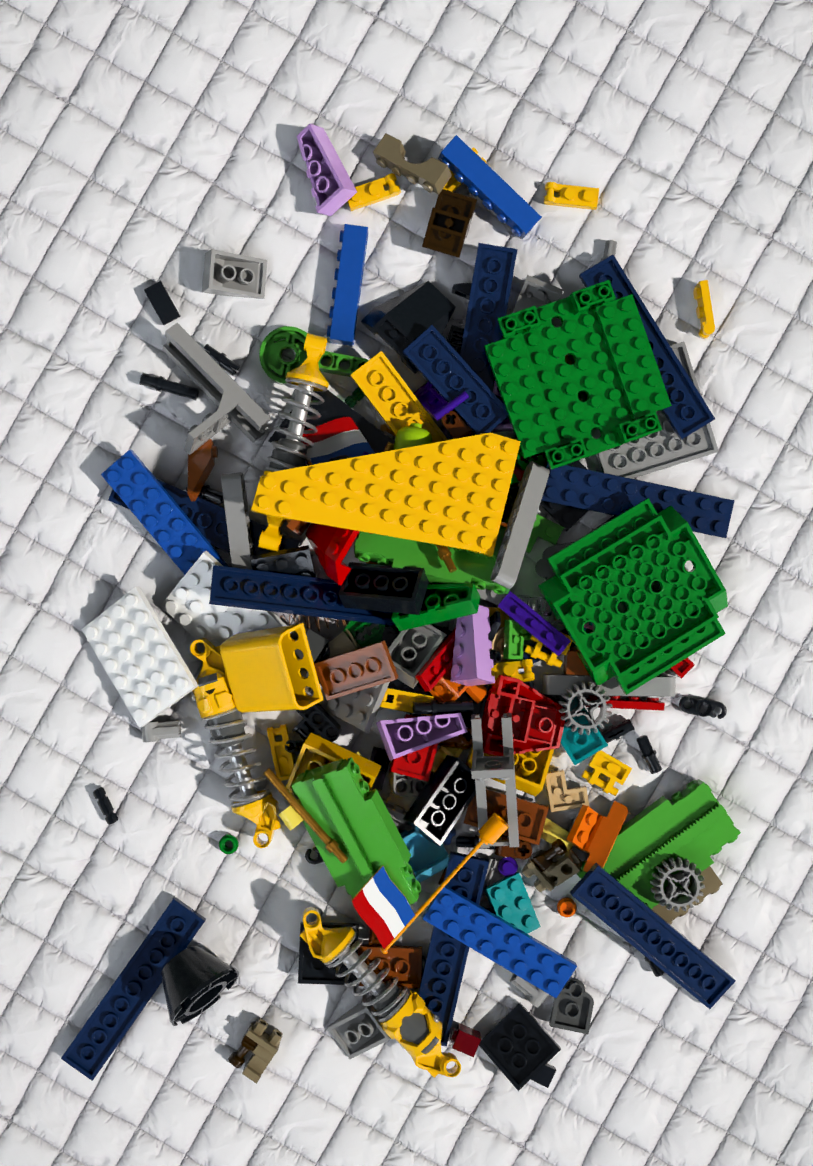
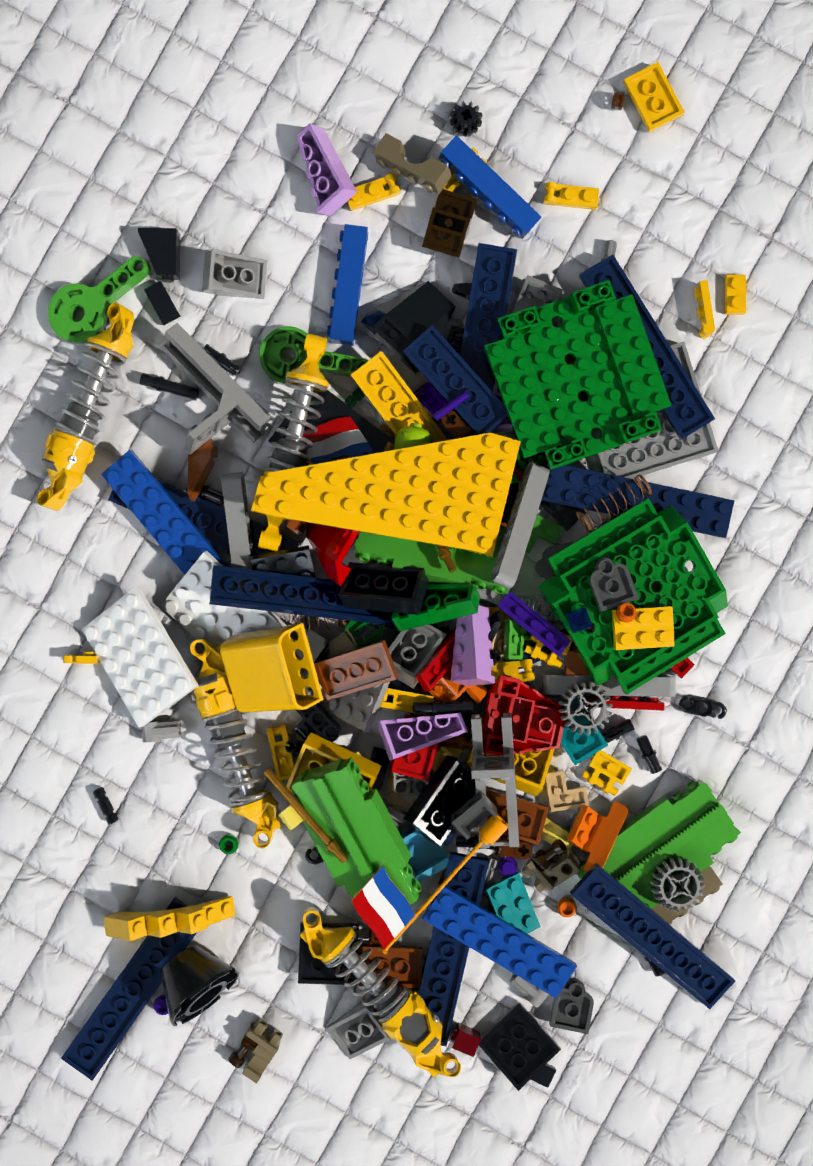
none -> piece [37,302,134,511]
none -> bright green beam [48,256,151,344]
none -> yellow plate [63,651,101,664]
none -> yellow arch [103,896,235,941]
none -> black slope [138,228,181,283]
none -> dark purple plate [153,995,168,1015]
none -> black gear [450,101,482,137]
none -> dark grey panel [451,791,498,839]
none -> clear blue plate [565,607,592,633]
none -> medium nougat piece [577,474,652,533]
none -> dark grey plate [589,558,639,612]
none -> reddish brown bush [611,91,625,110]
none -> yellow plate [612,606,675,650]
none -> orange plate [616,603,637,623]
none -> yellow plate [623,62,685,133]
none -> yellow plate [725,275,746,315]

